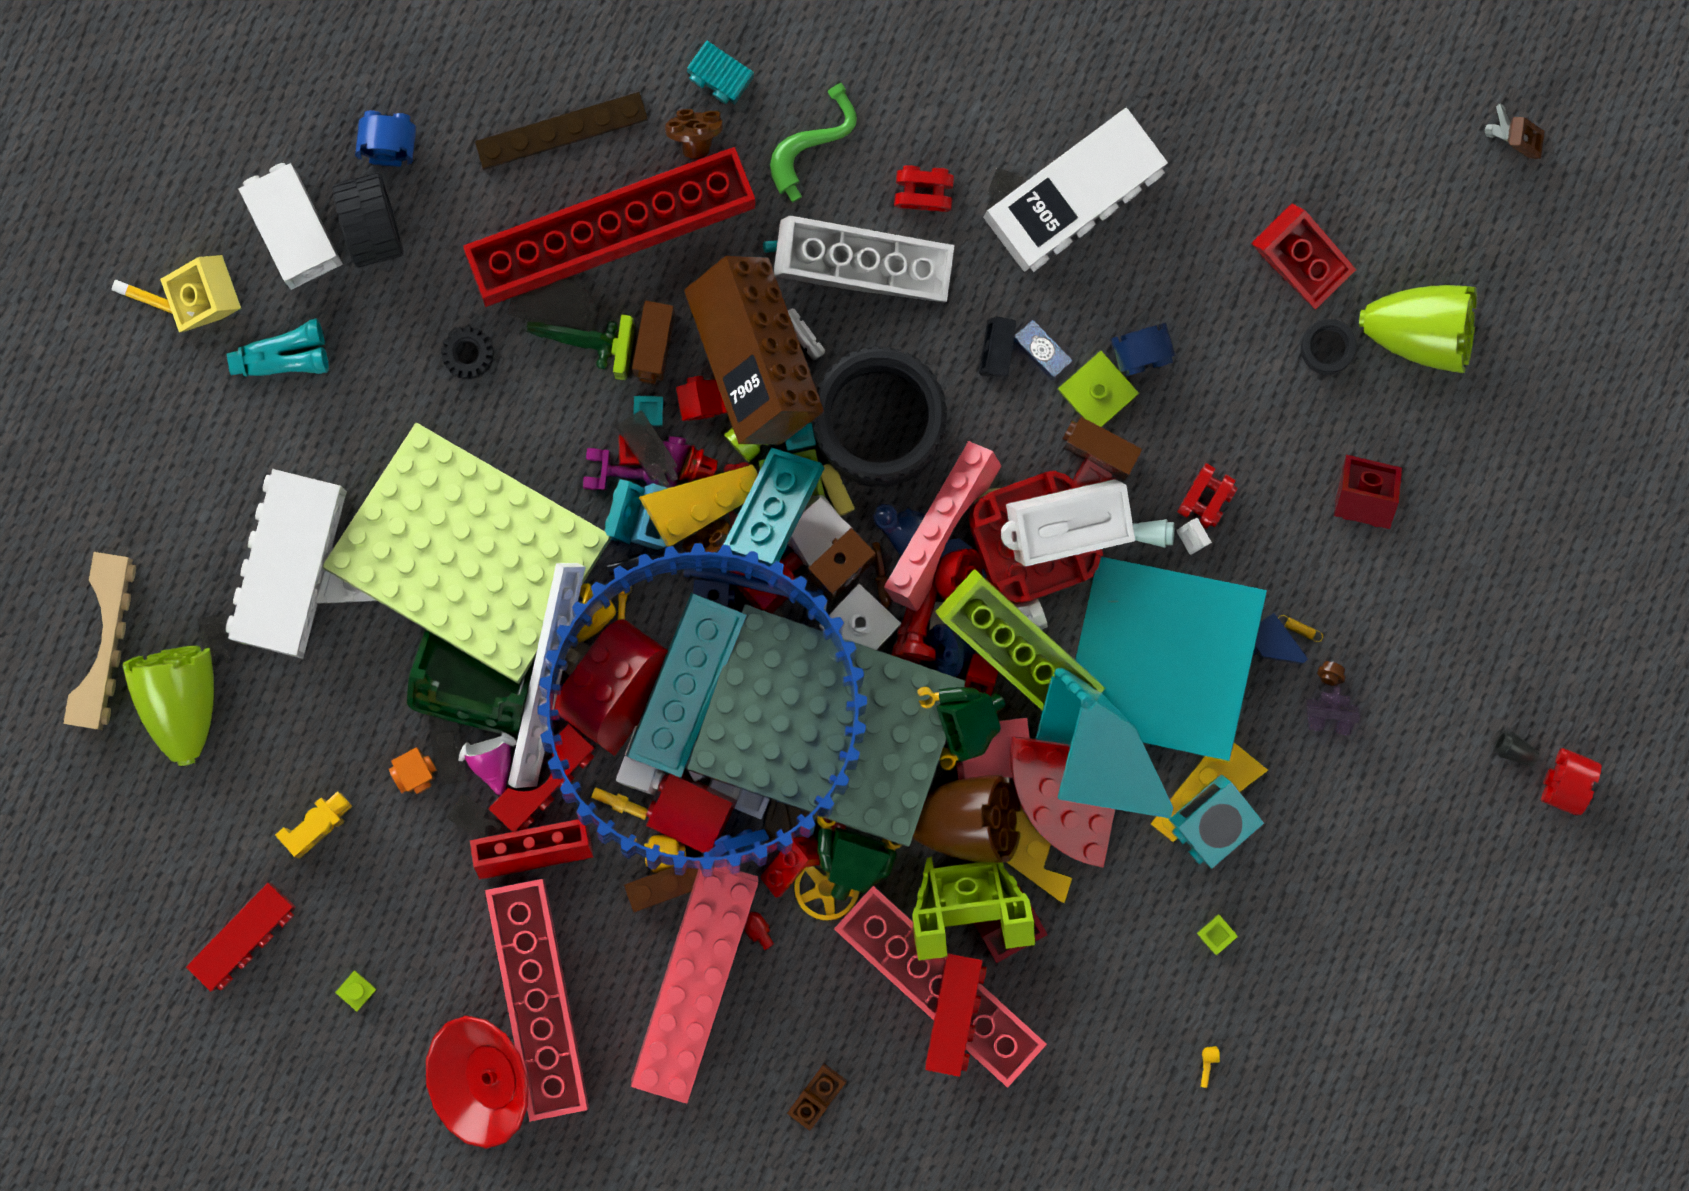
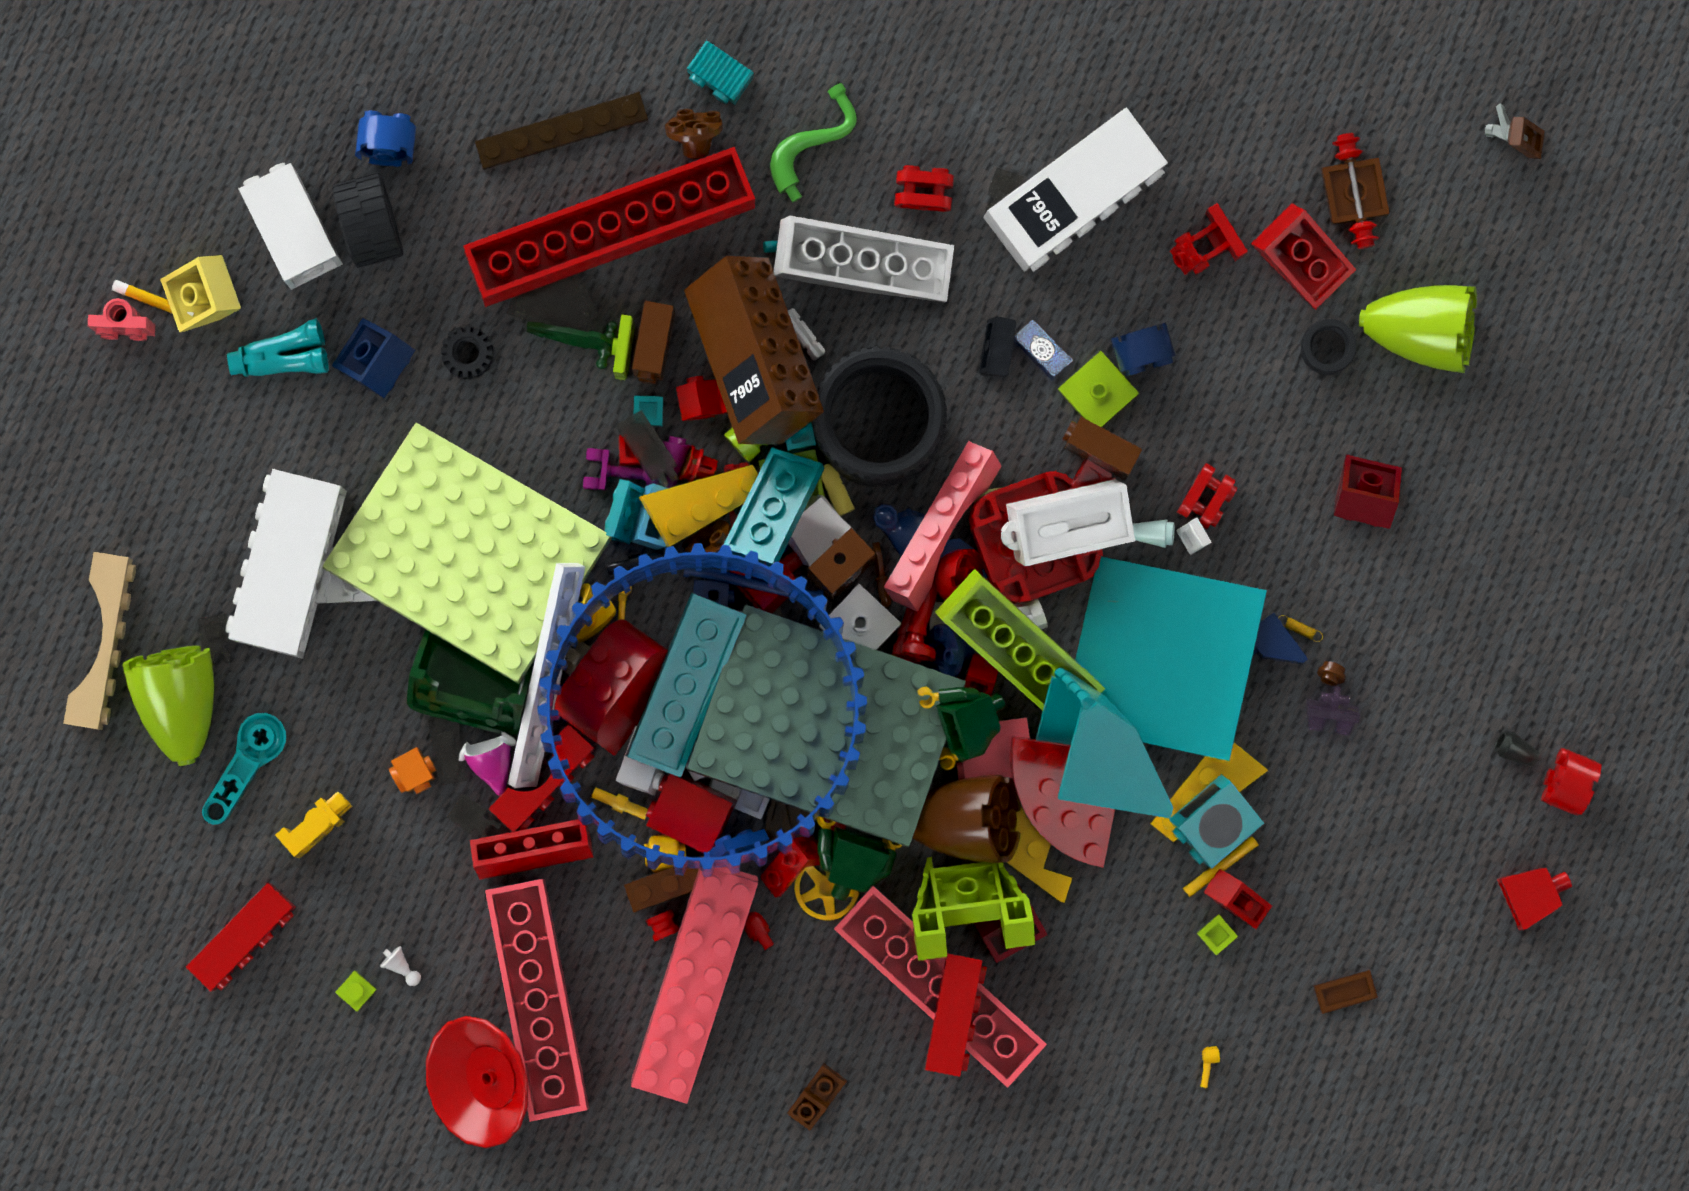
none -> coral plate [88,298,156,341]
none -> teal beam [202,713,286,825]
none -> dark blue slope [332,318,416,398]
none -> white piece [380,946,421,986]
none -> red wheel [645,909,680,942]
none -> red tile [1170,203,1248,275]
none -> yellow bar [1183,836,1259,898]
none -> red slope [1204,869,1272,929]
none -> reddish brown tile [1313,970,1378,1014]
none -> reddish brown plate [1321,133,1390,249]
none -> red torso [1497,868,1572,930]

